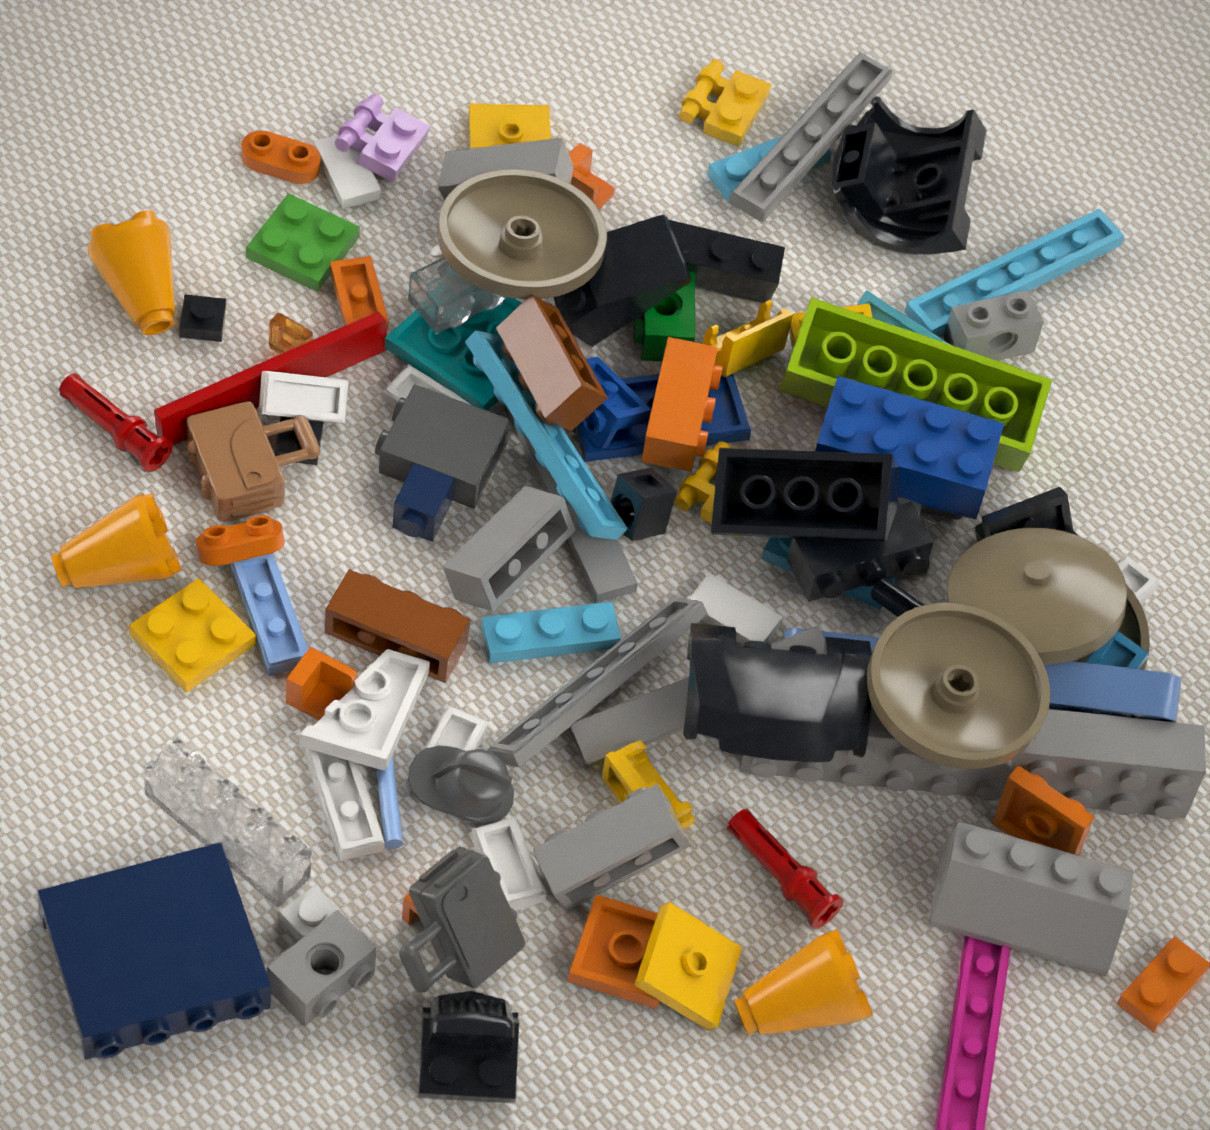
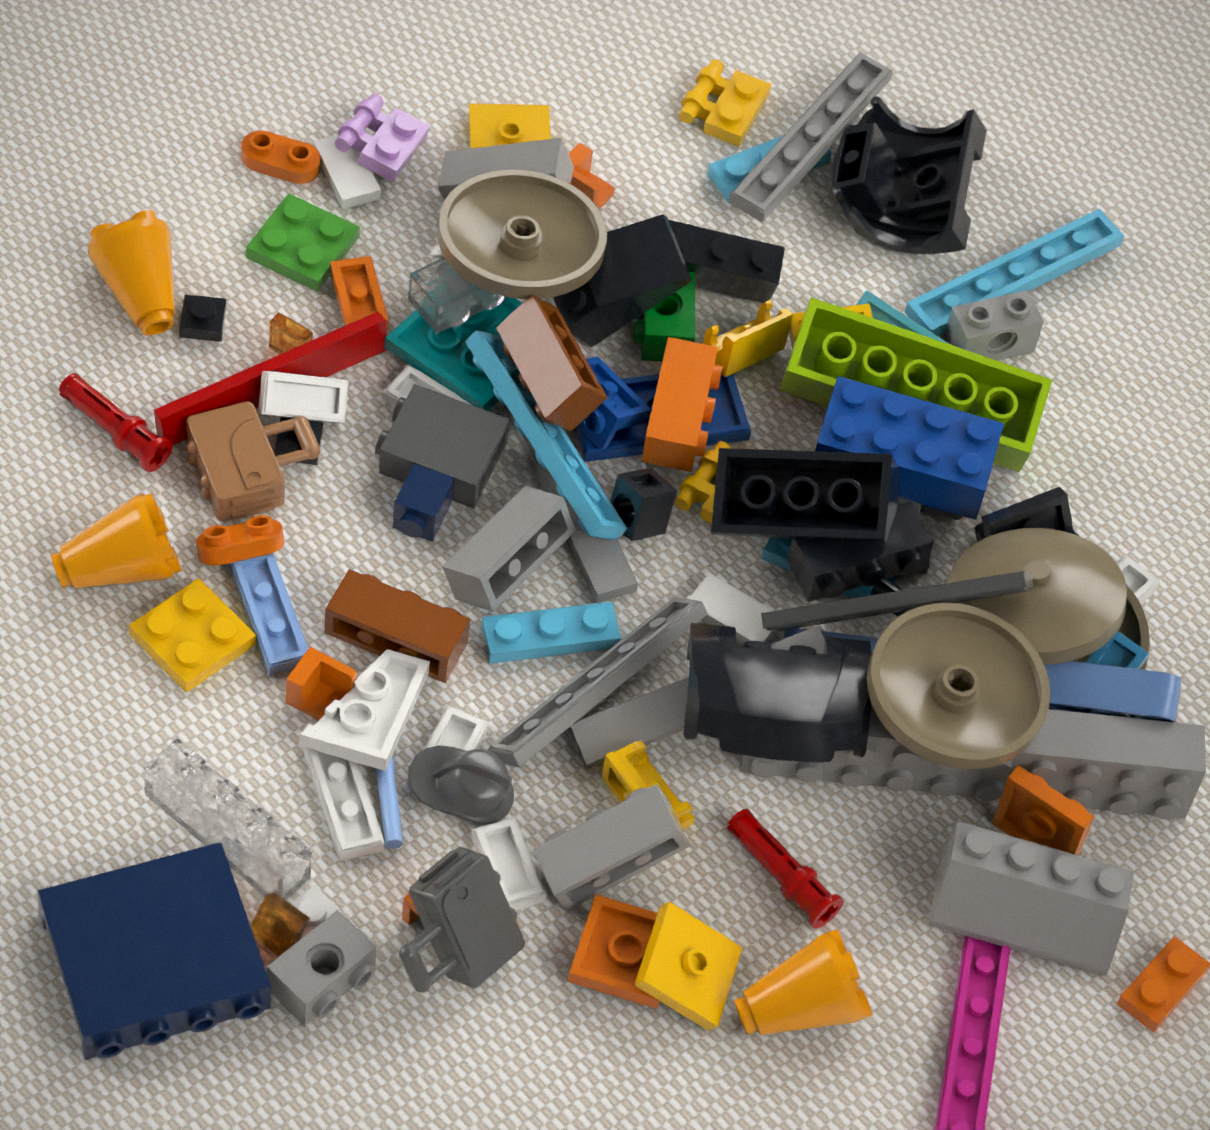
black piece [418,991,519,1103] -> none
none -> clear orange tile [251,892,310,957]
none -> dark grey tile [761,571,1034,631]

